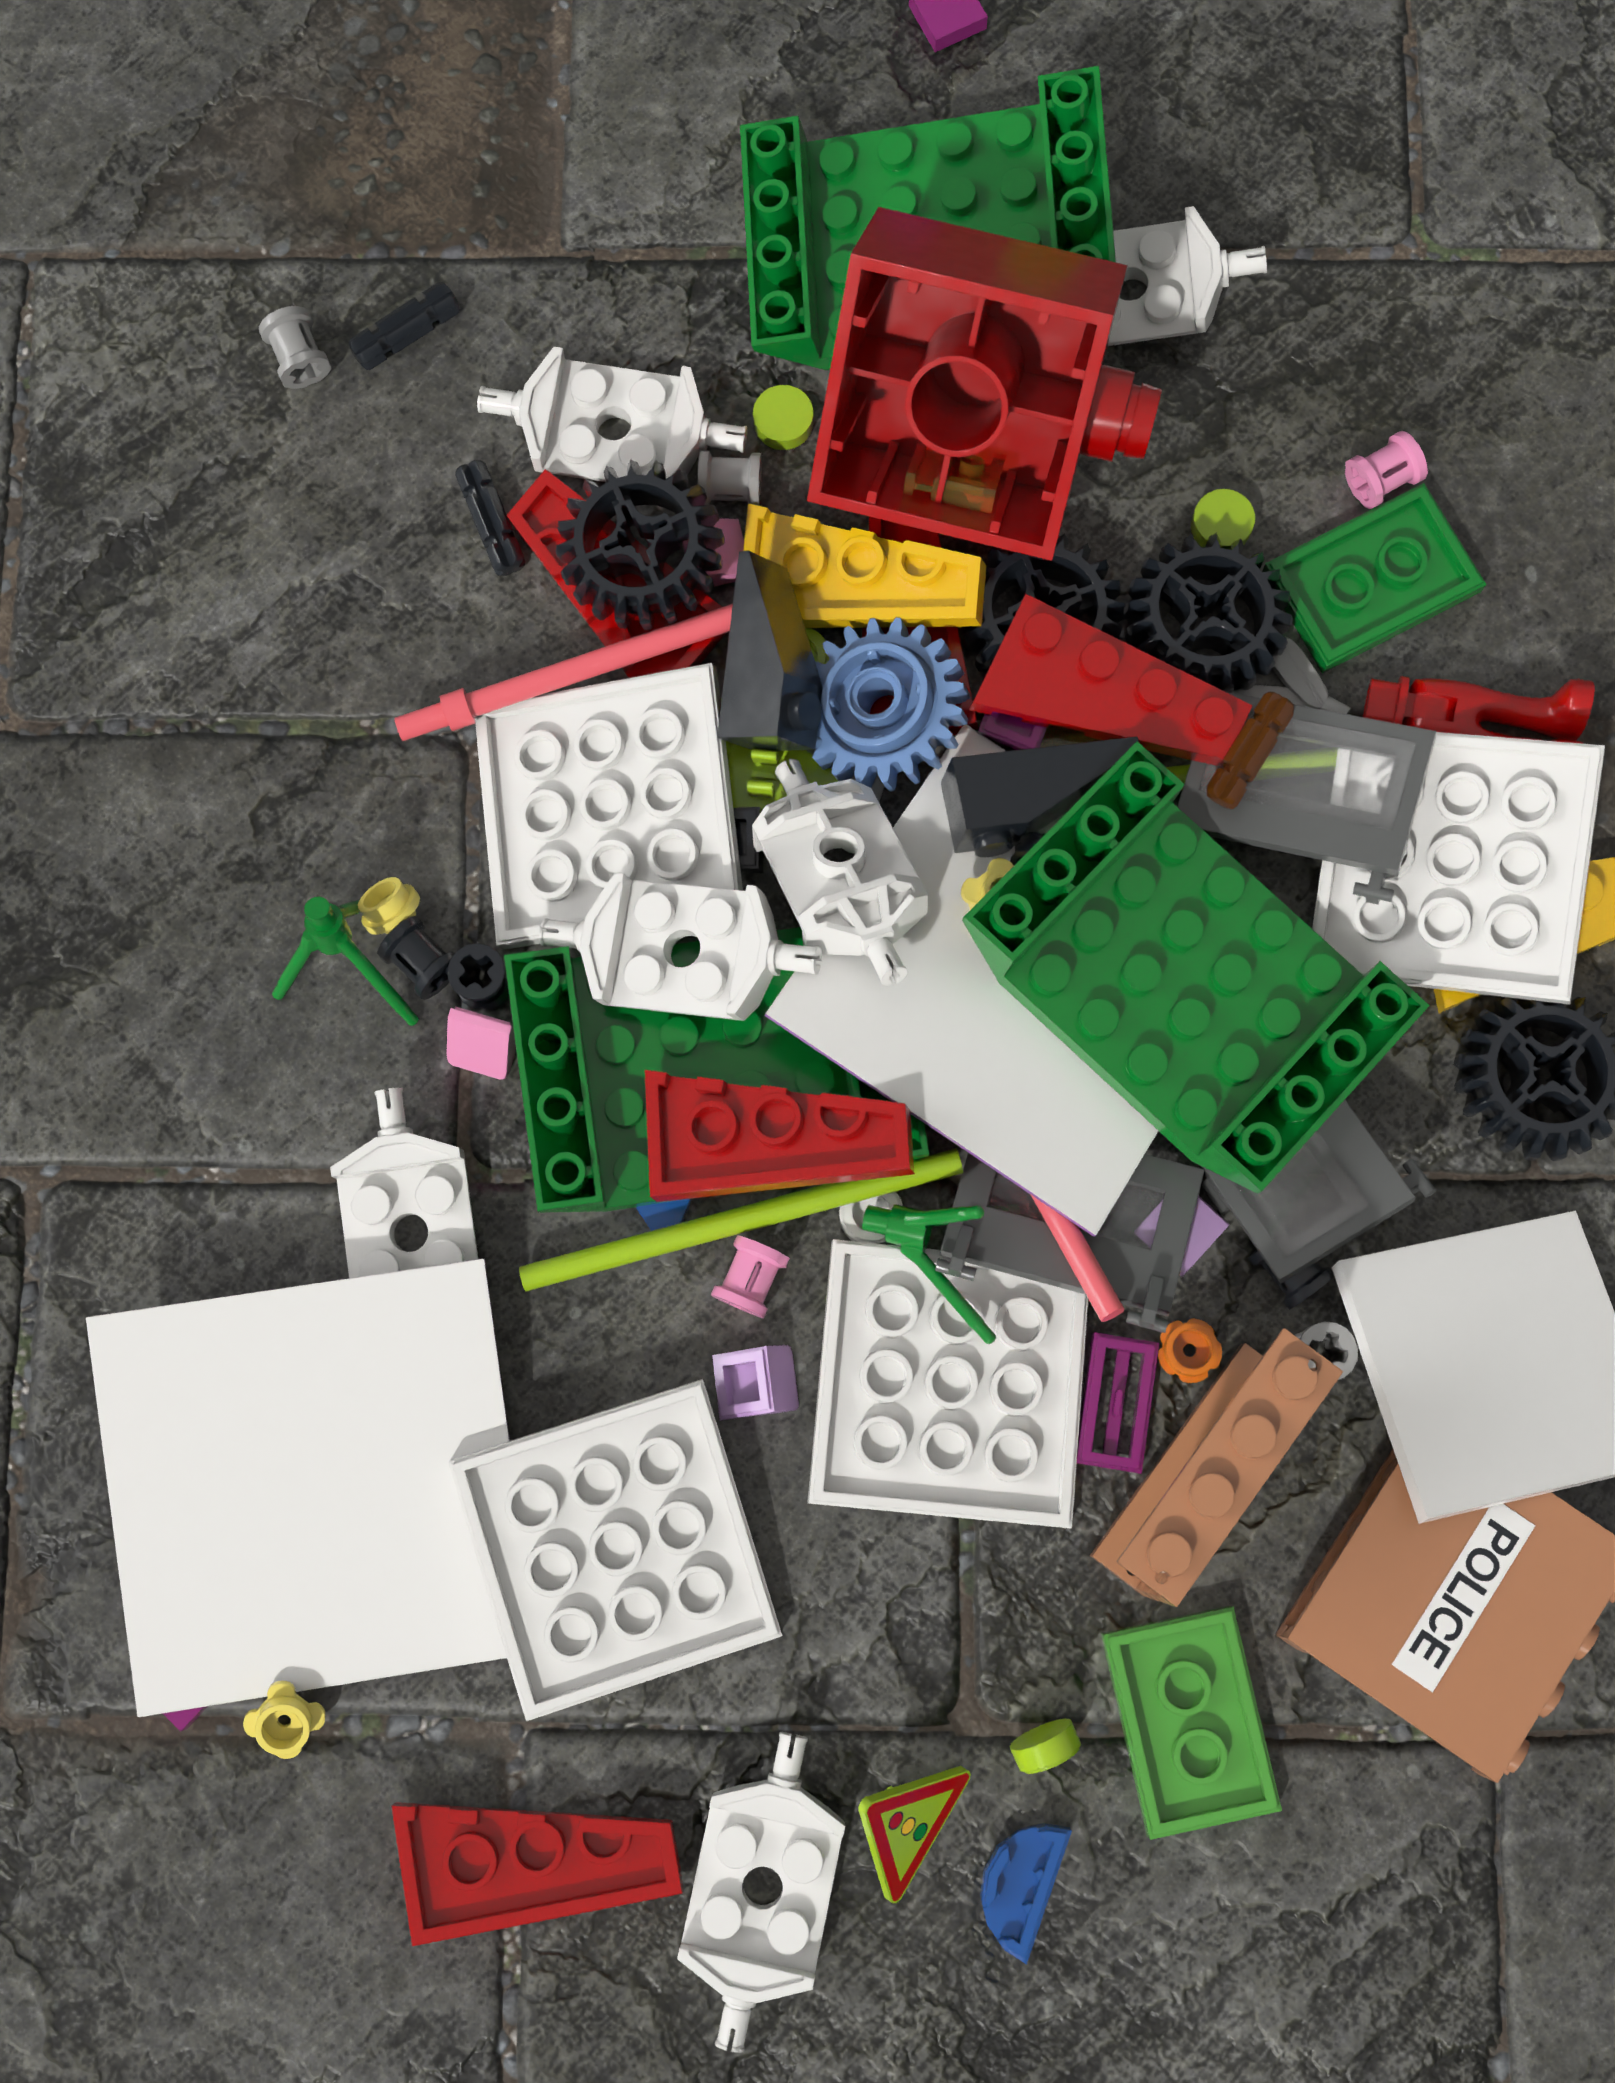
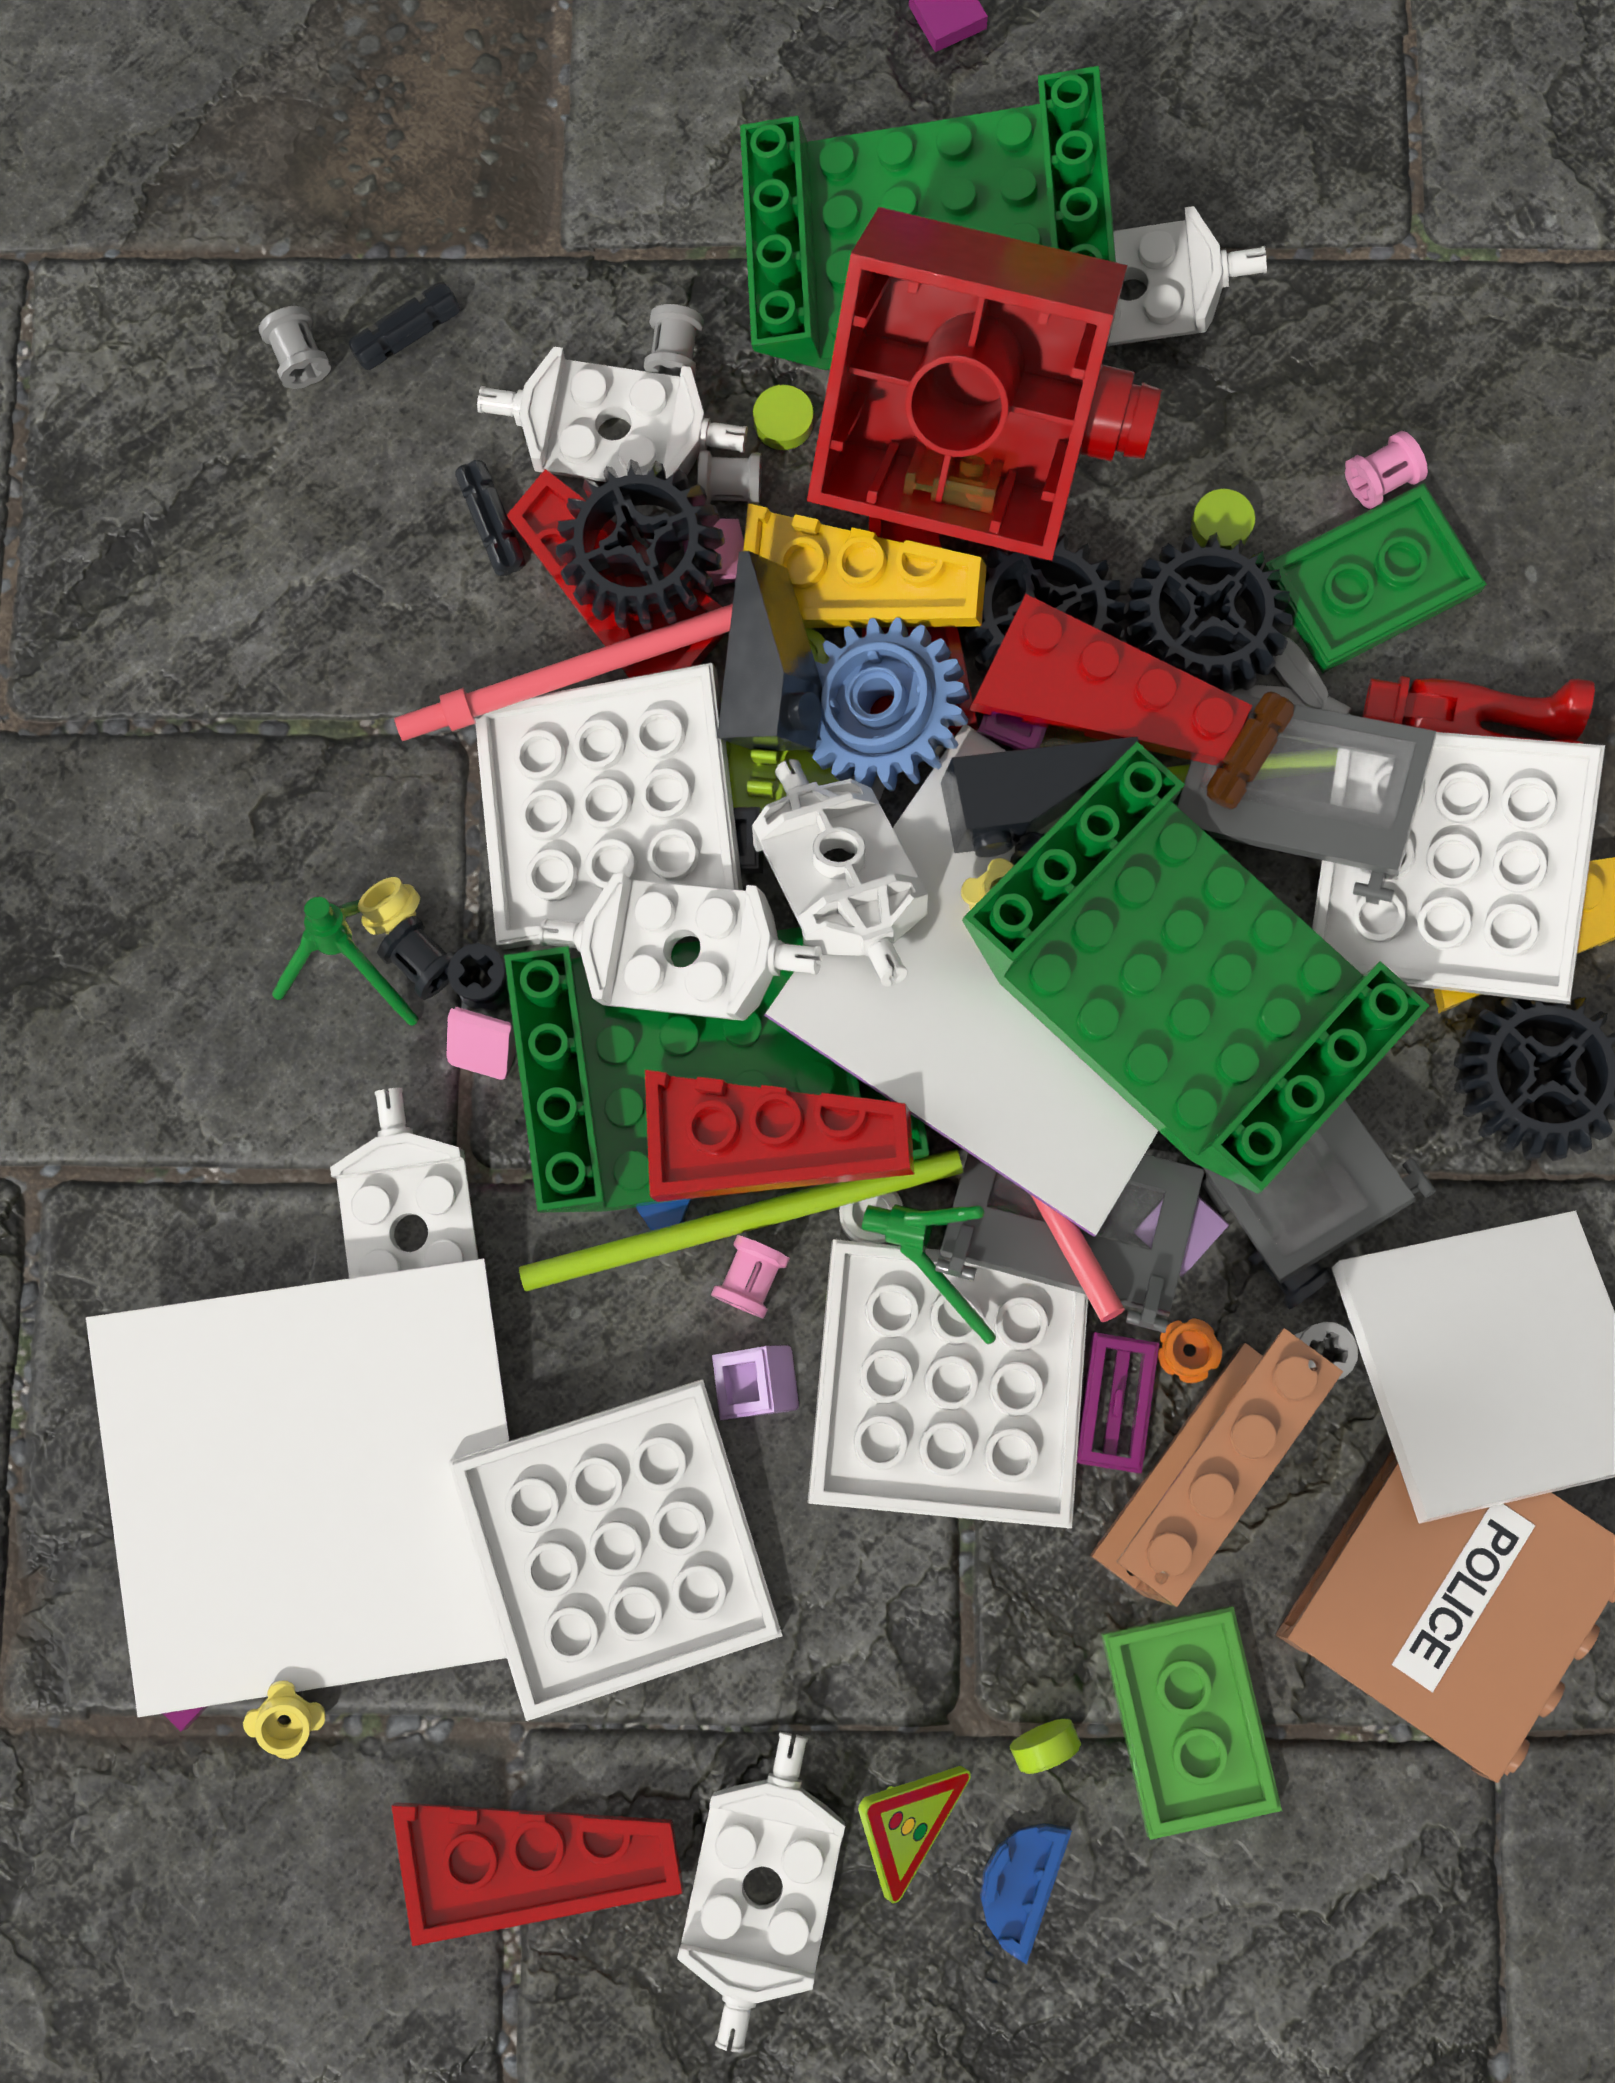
none -> light grey bush [644,304,704,380]

